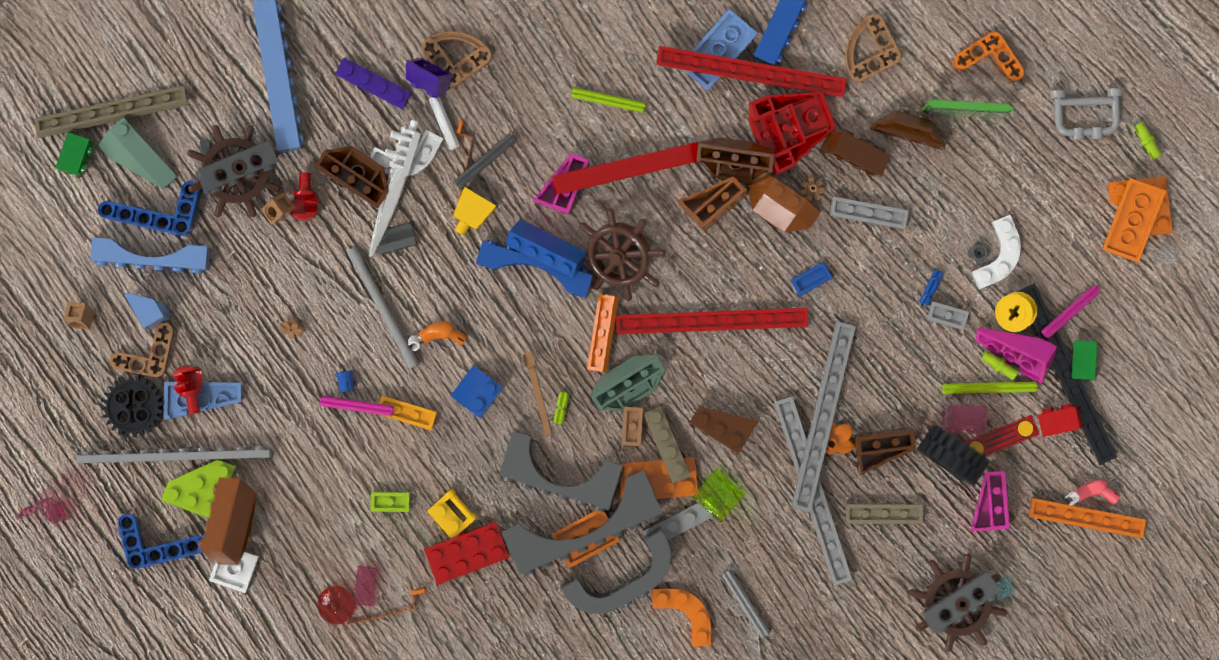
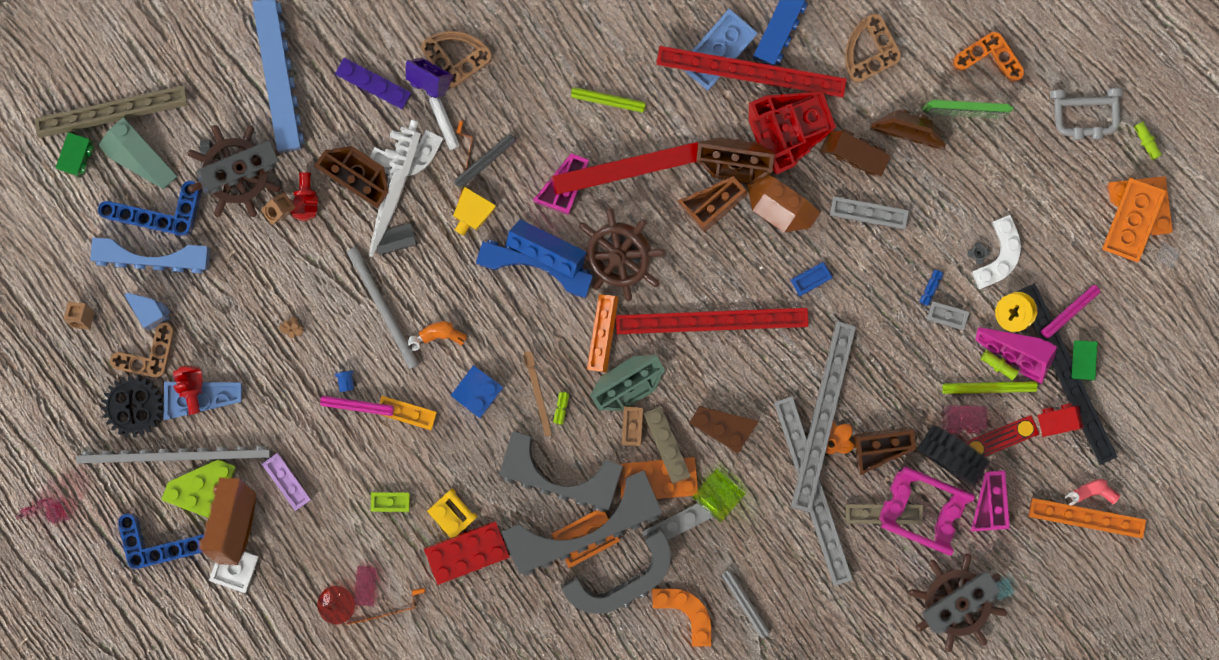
medium nougat plant [800,177,825,202] -> none
none -> lavender plate [262,453,311,511]
none -> dark pink piece [879,466,975,556]

